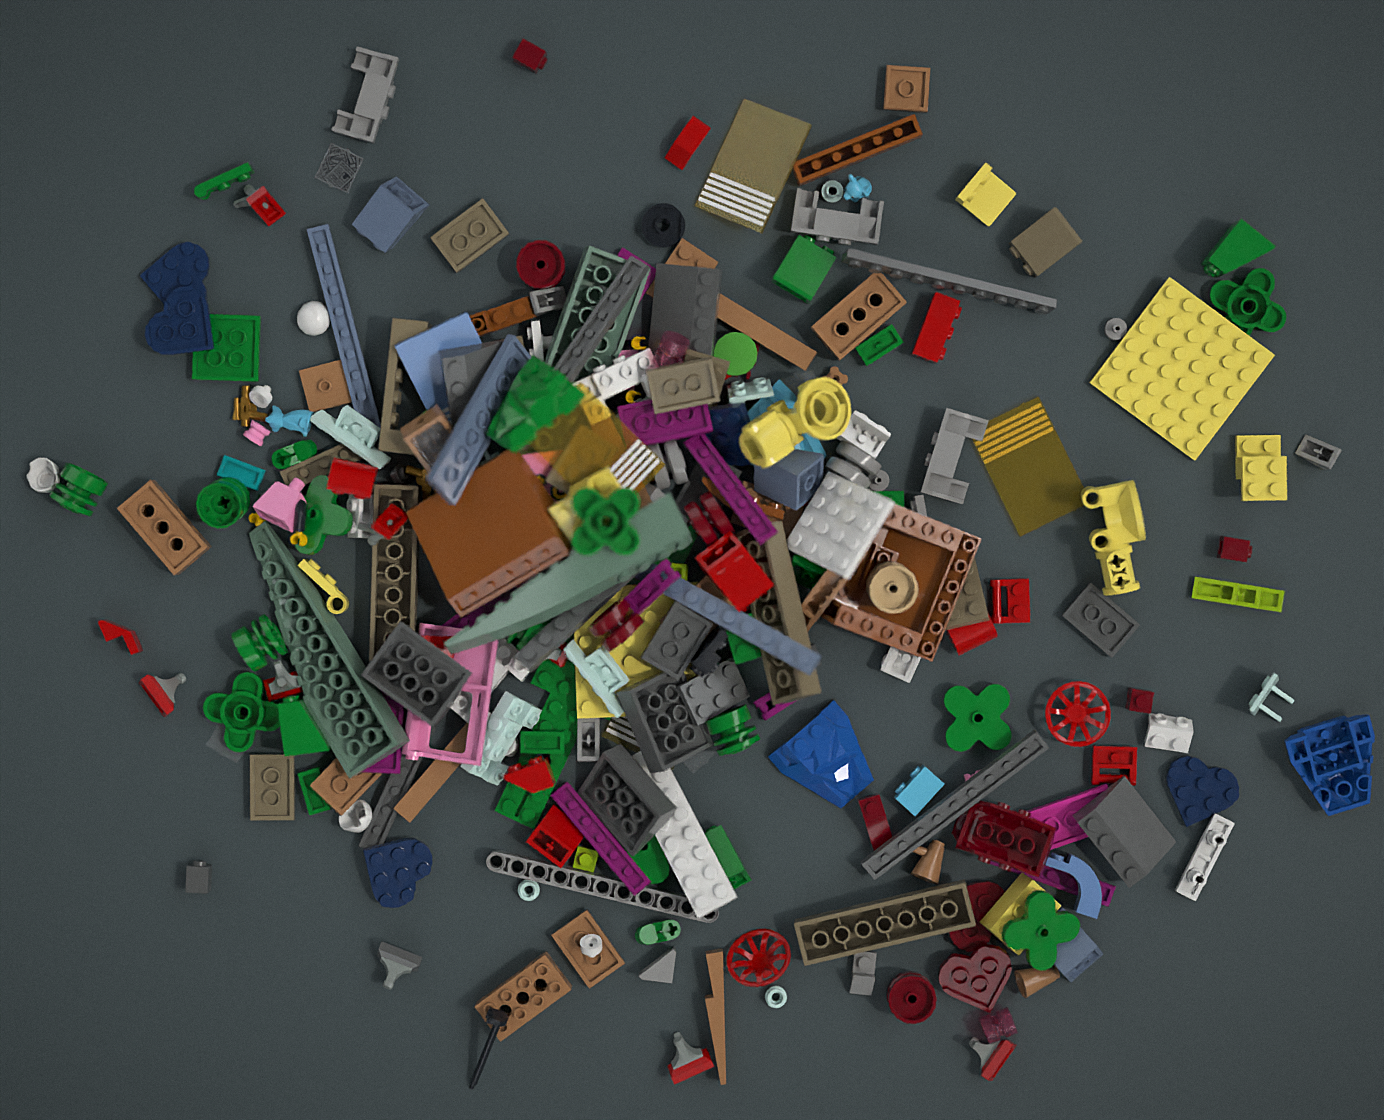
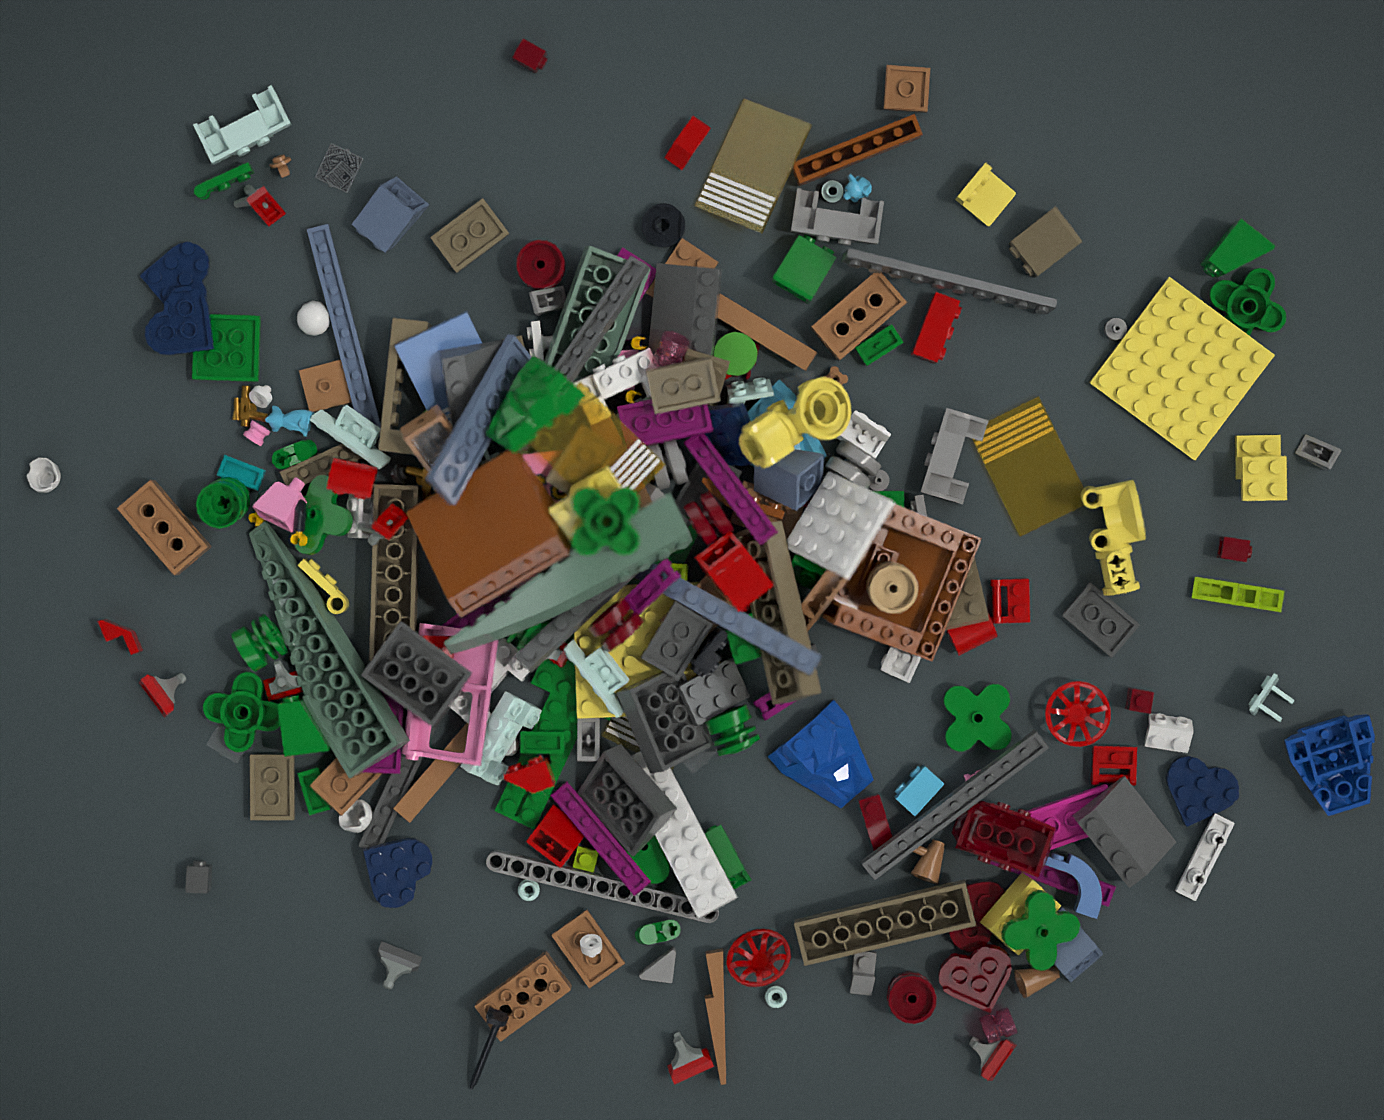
green wheel [49,462,108,516] -> none
light grey bracket [332,46,399,144] -> none
dark orange slope [469,296,536,337] -> none
none -> light aqua bracket [193,85,292,165]
none -> medium nougat plate [270,154,291,178]

